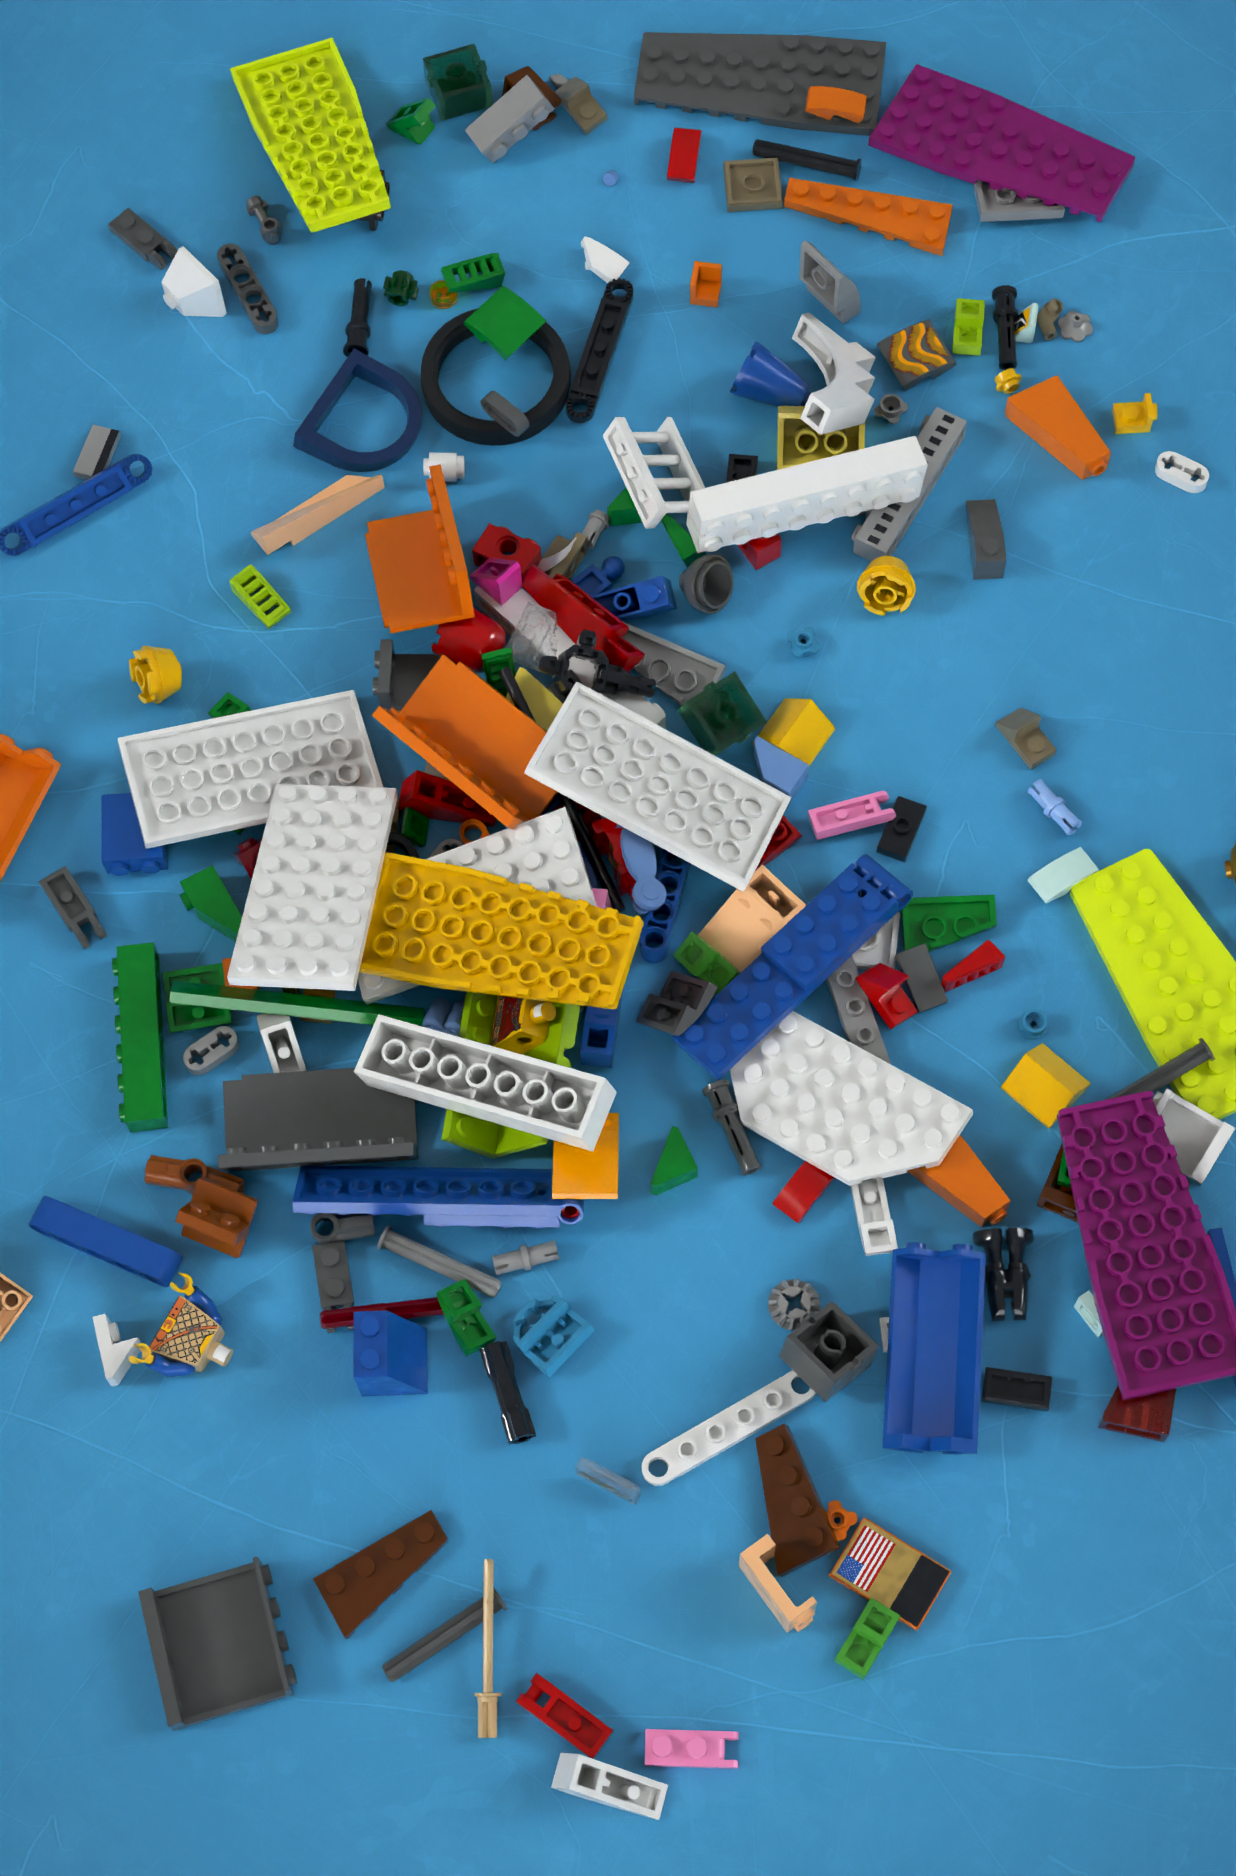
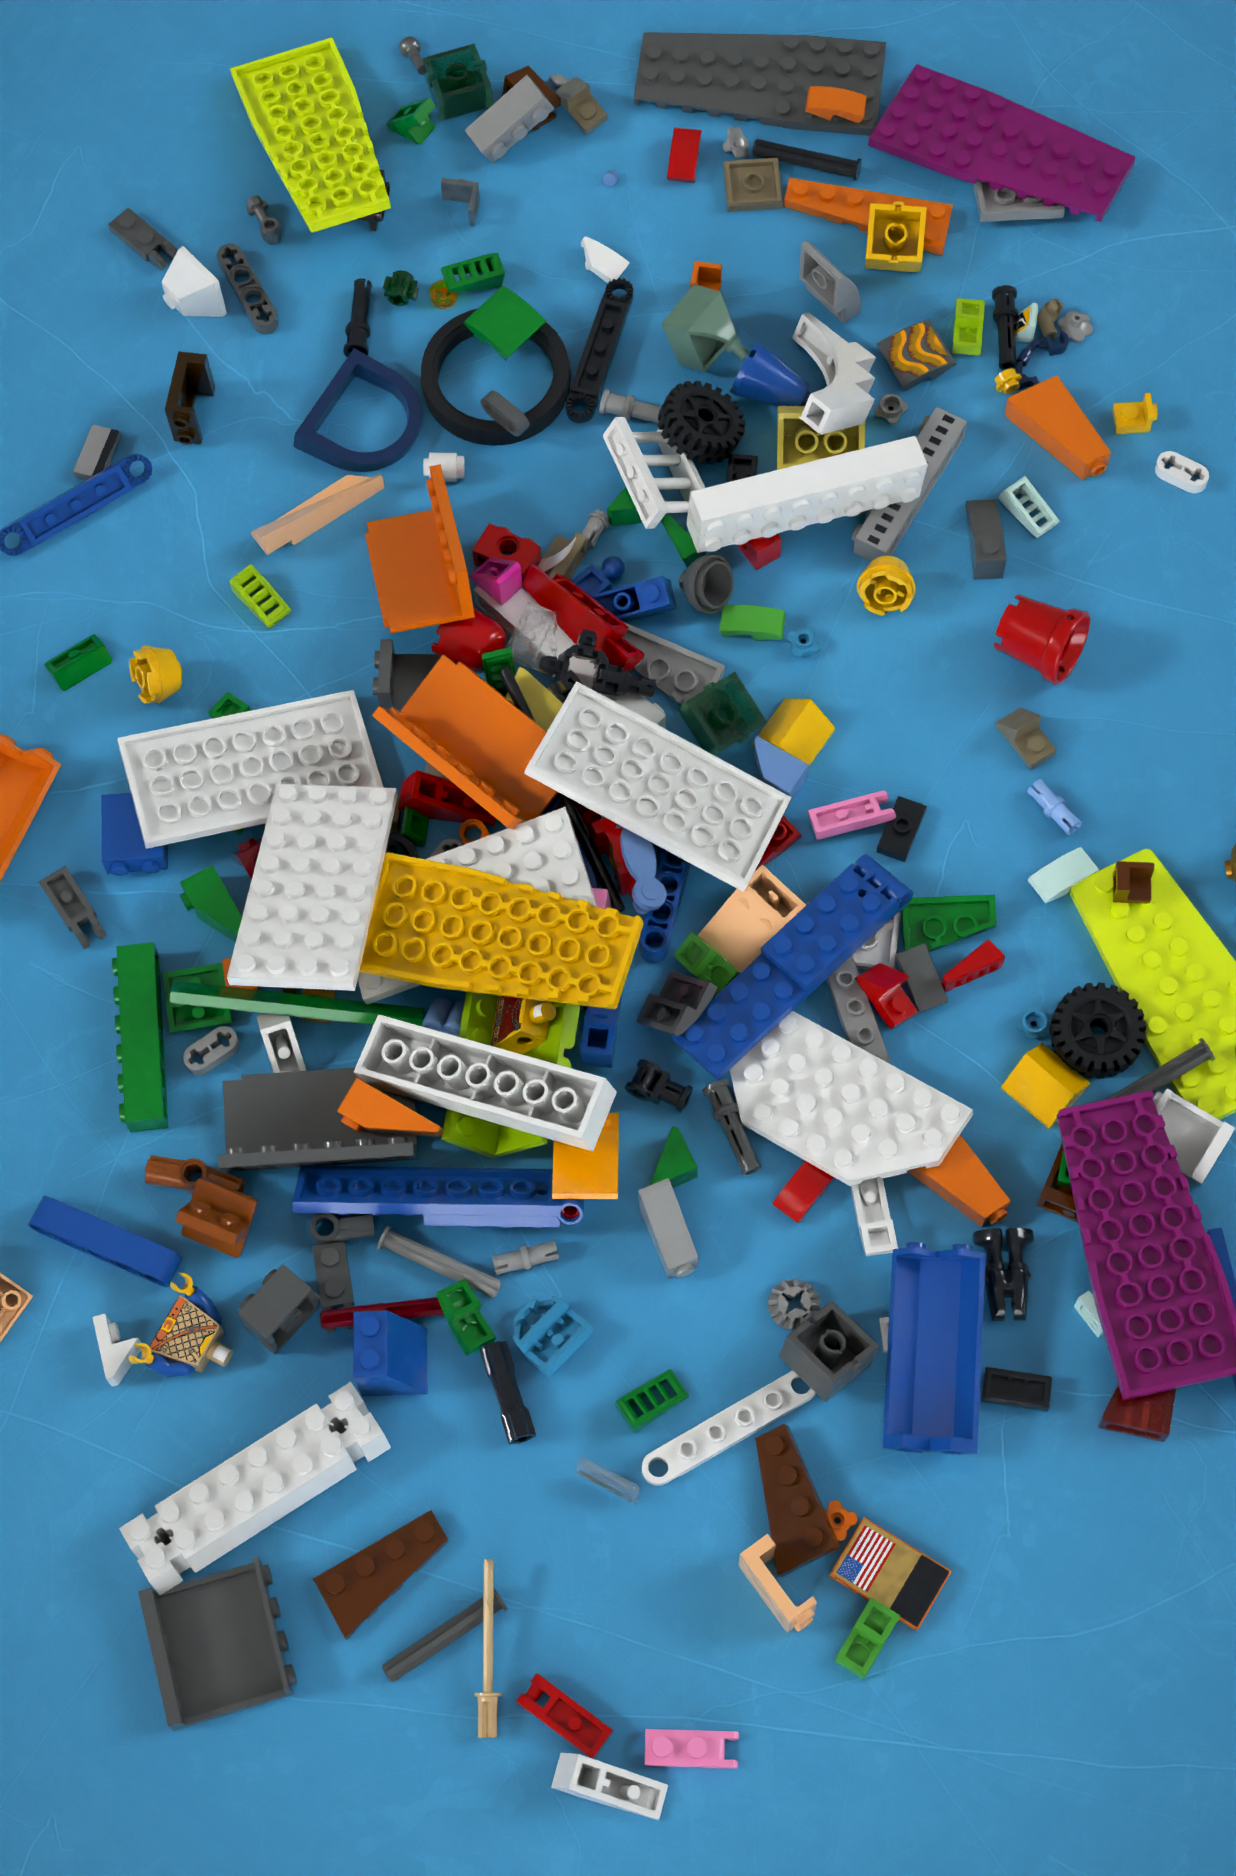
none -> green slope [44,634,113,691]
none -> white brick [119,1382,391,1595]
none -> dark brown panel [165,351,215,445]
none -> dark grey brick [238,1265,320,1355]
none -> orange slope [337,1078,443,1137]
none -> flat silver bar [399,36,428,75]
none -> flat silver bracket [441,178,480,226]
none -> light grey pin [599,389,661,423]
none -> green slope [615,1369,689,1433]
none -> black connector [624,1059,693,1113]
none -> light grey slope [638,1178,698,1278]
none -> black wheel [658,381,746,464]
none -> sand green piece [661,284,750,372]
none -> bright green slope [719,605,786,641]
none -> light grey plant [723,126,749,159]
none -> yellow brick [865,201,927,273]
none -> red piece [994,594,1091,685]
none -> light aqua slope [998,476,1060,538]
none -> dark blue piece [1015,330,1069,390]
none -> black wheel [1050,982,1146,1079]
none -> reddish brown panel [1113,861,1154,904]

